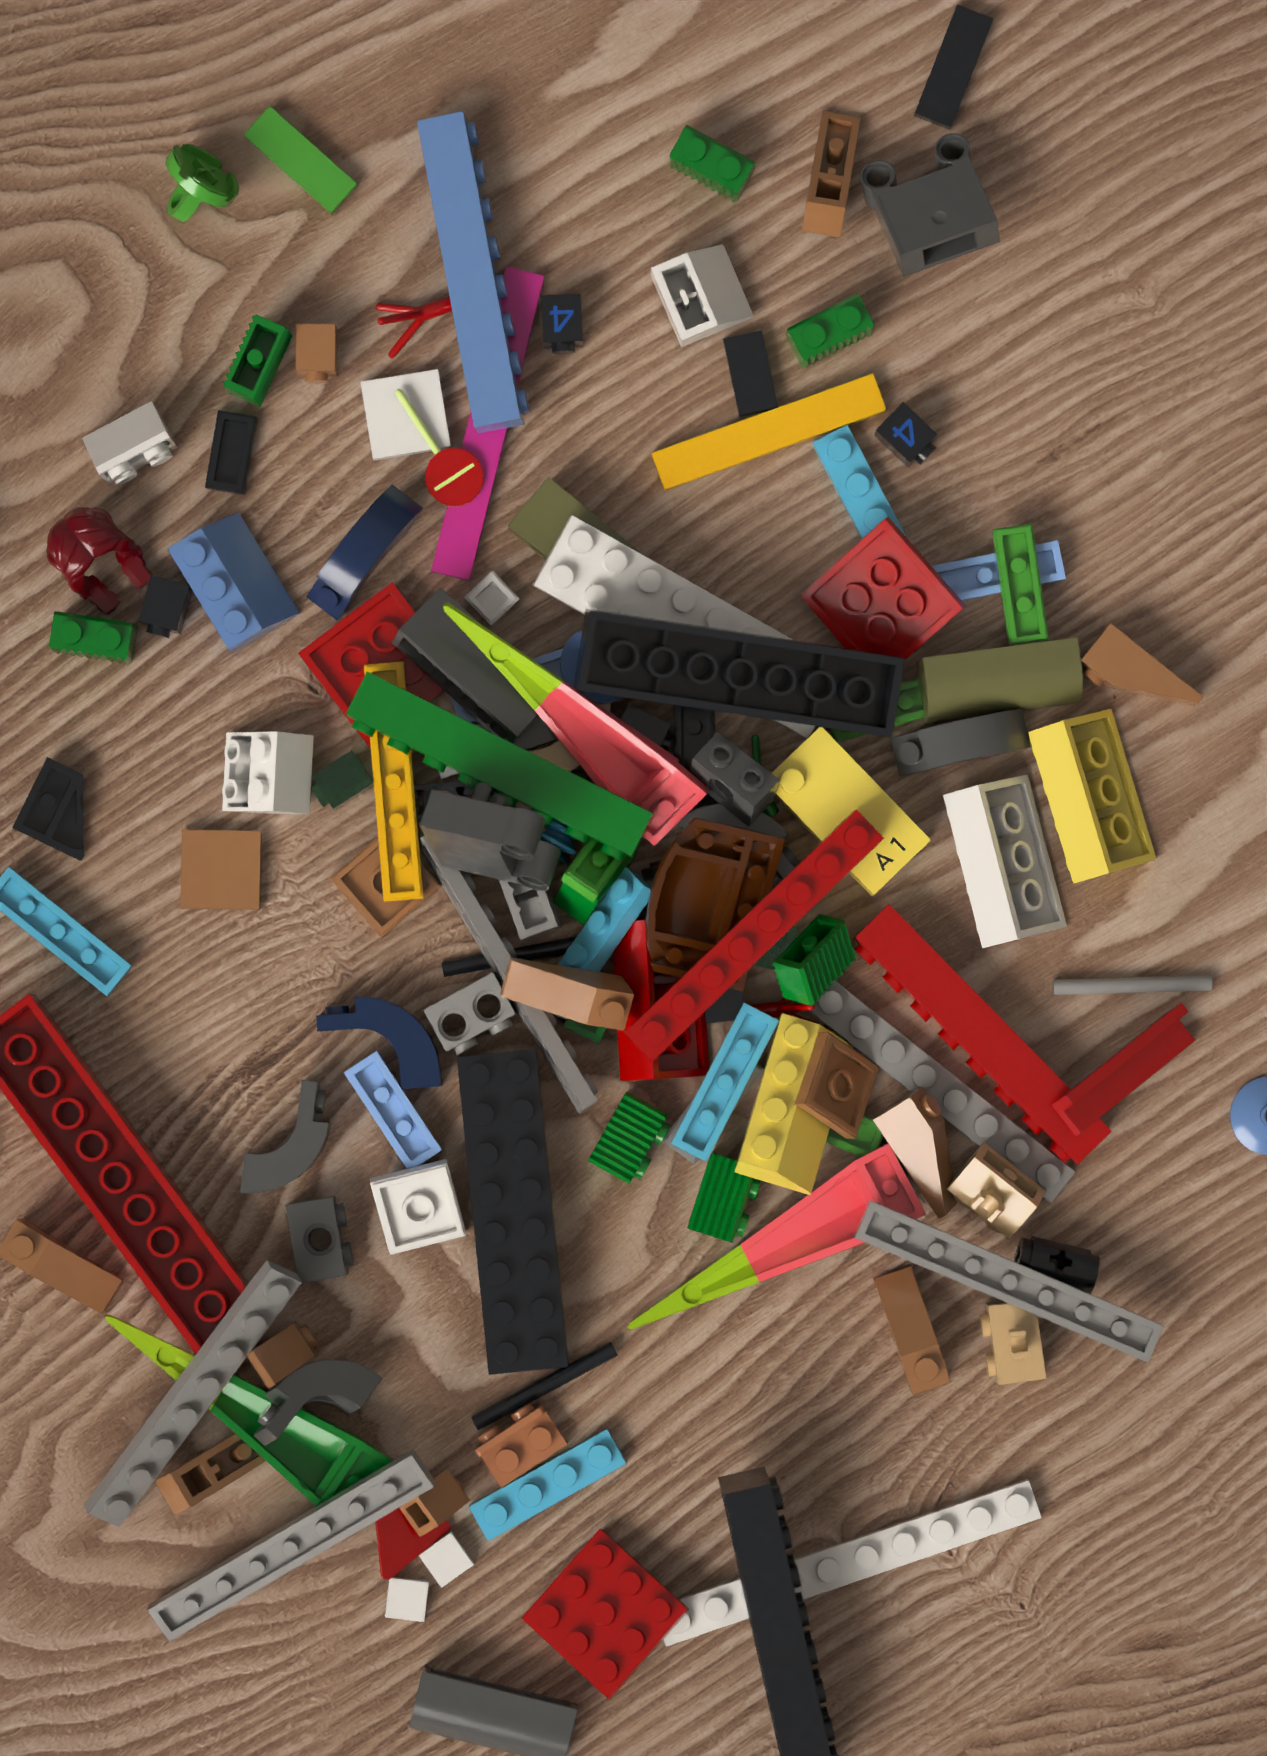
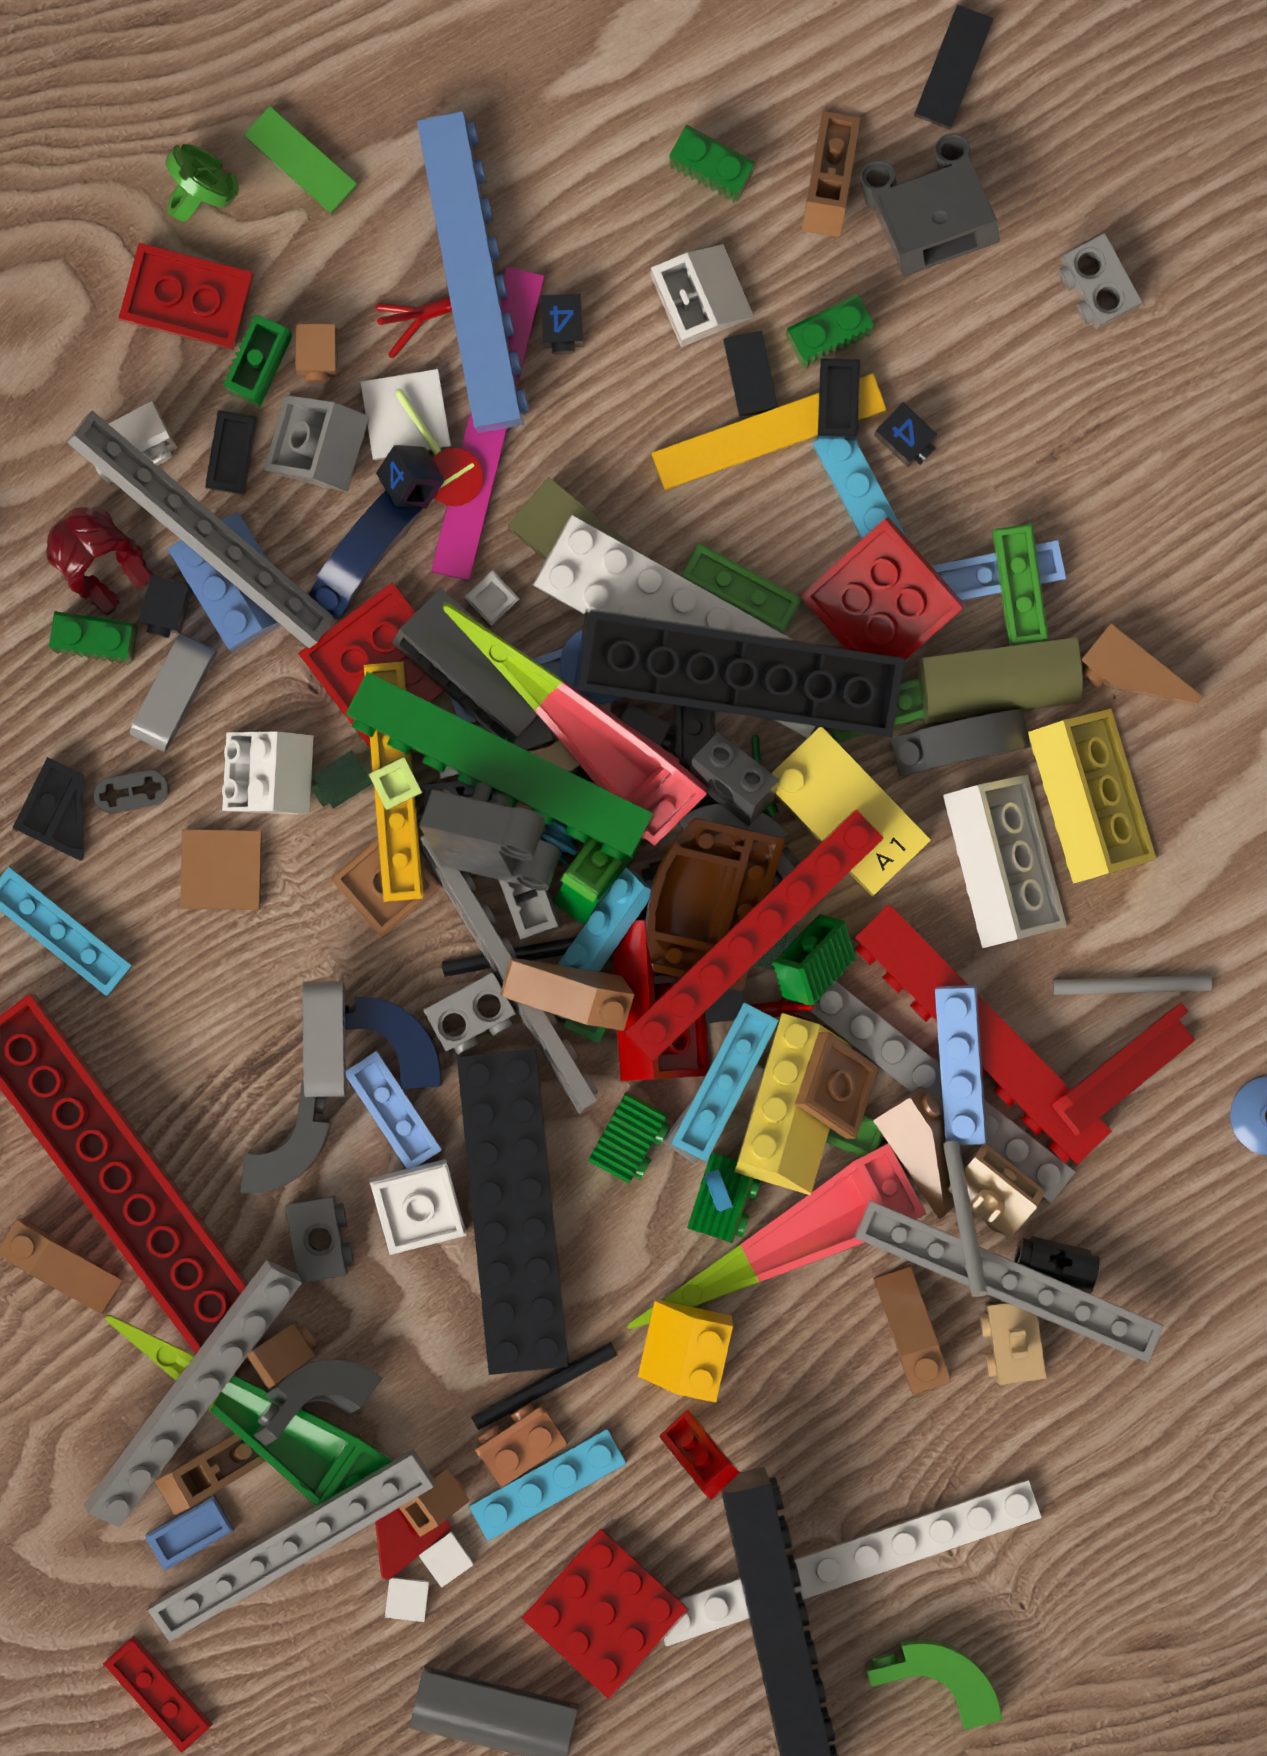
none -> light grey plate [67,410,334,648]
none -> dark grey beam [94,770,169,814]
none -> red tile [103,1636,213,1753]
none -> red plate [118,243,254,350]
none -> light grey beam [129,633,217,752]
none -> medium blue tile [145,1495,235,1571]
none -> light grey slope [264,395,369,492]
none -> light grey beam [303,981,346,1097]
none -> yellowish green tile [369,757,422,811]
none -> black brick [376,445,445,508]
none -> yellow slope [638,1299,733,1402]
none -> red tile [659,1410,740,1500]
none -> bright green tile [681,543,802,634]
none -> dark azure tile [704,1169,733,1212]
none -> black tile [818,358,860,440]
none -> bright green arch [865,1638,1003,1730]
none -> light blue plate [935,985,987,1145]
none -> light grey bar [943,1140,988,1297]
none -> light grey brick [1058,233,1142,330]

